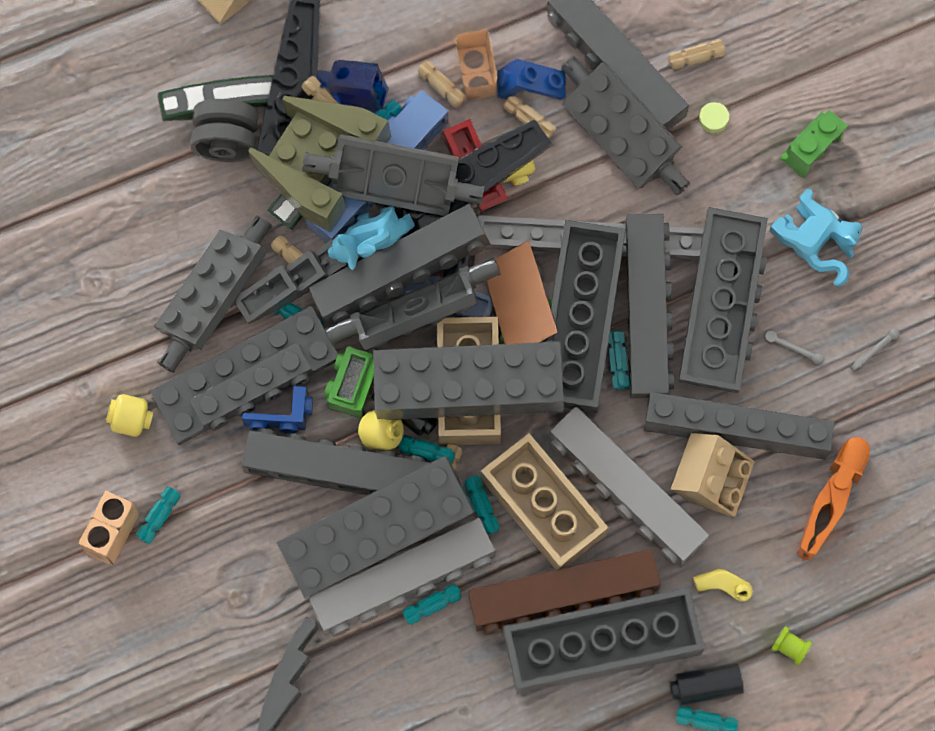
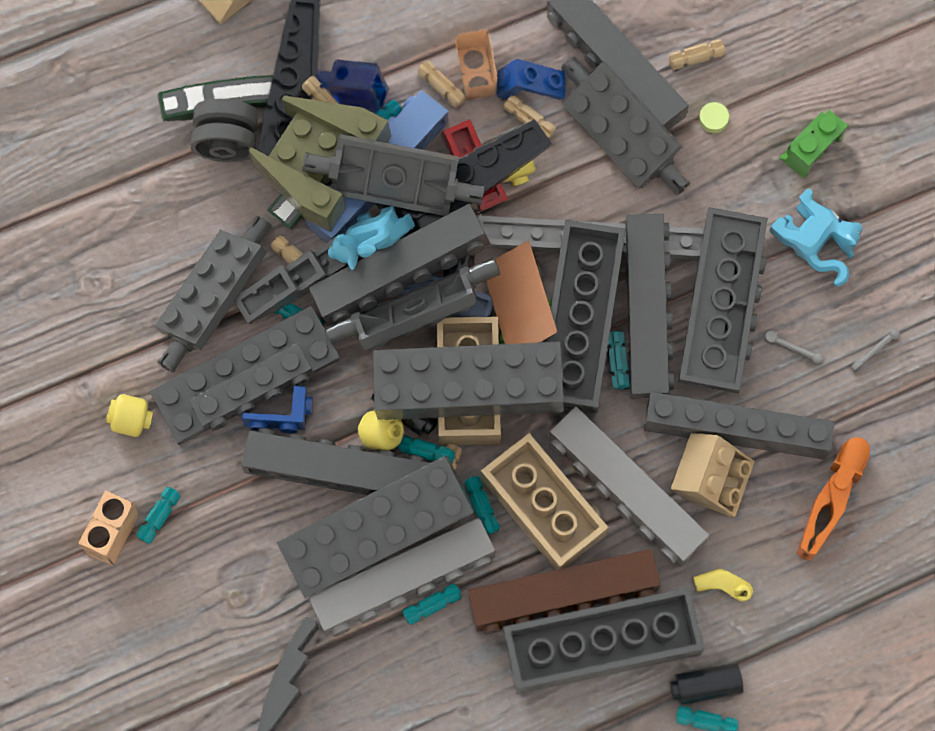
bright green window [324,346,374,419] -> none
lime bush [771,626,813,666] -> none

